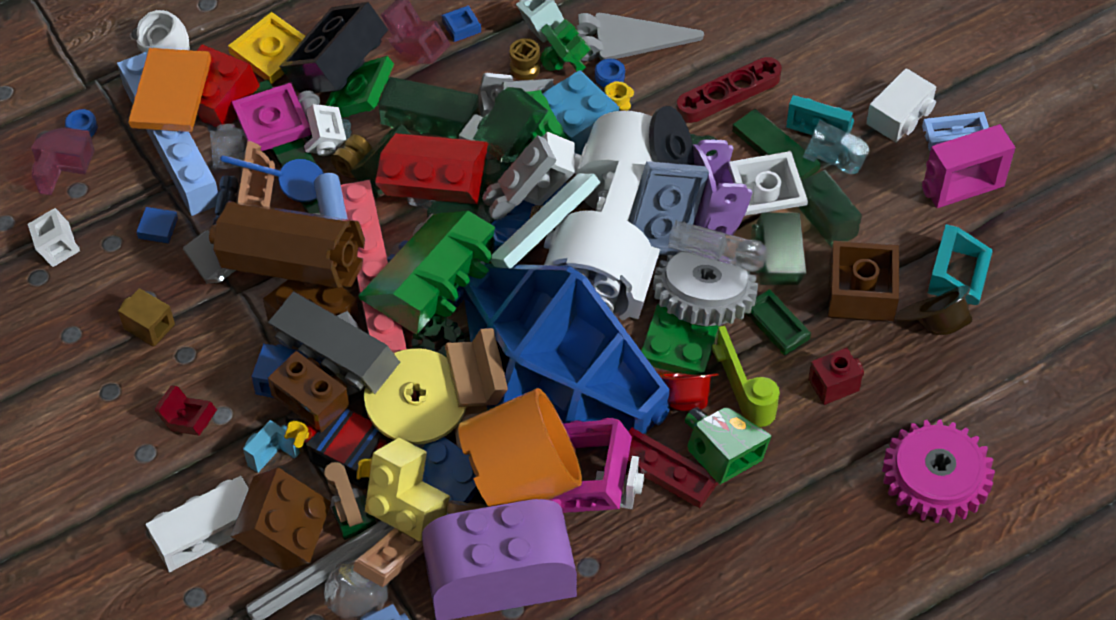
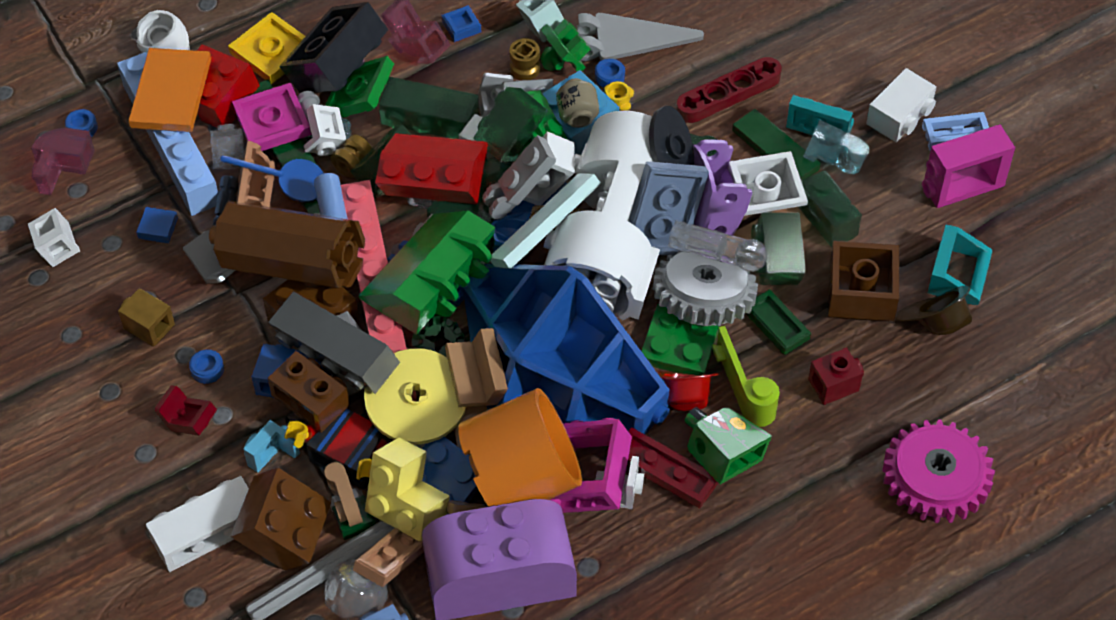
none -> blue tile [189,349,224,384]
none -> dark tan head [556,78,599,128]

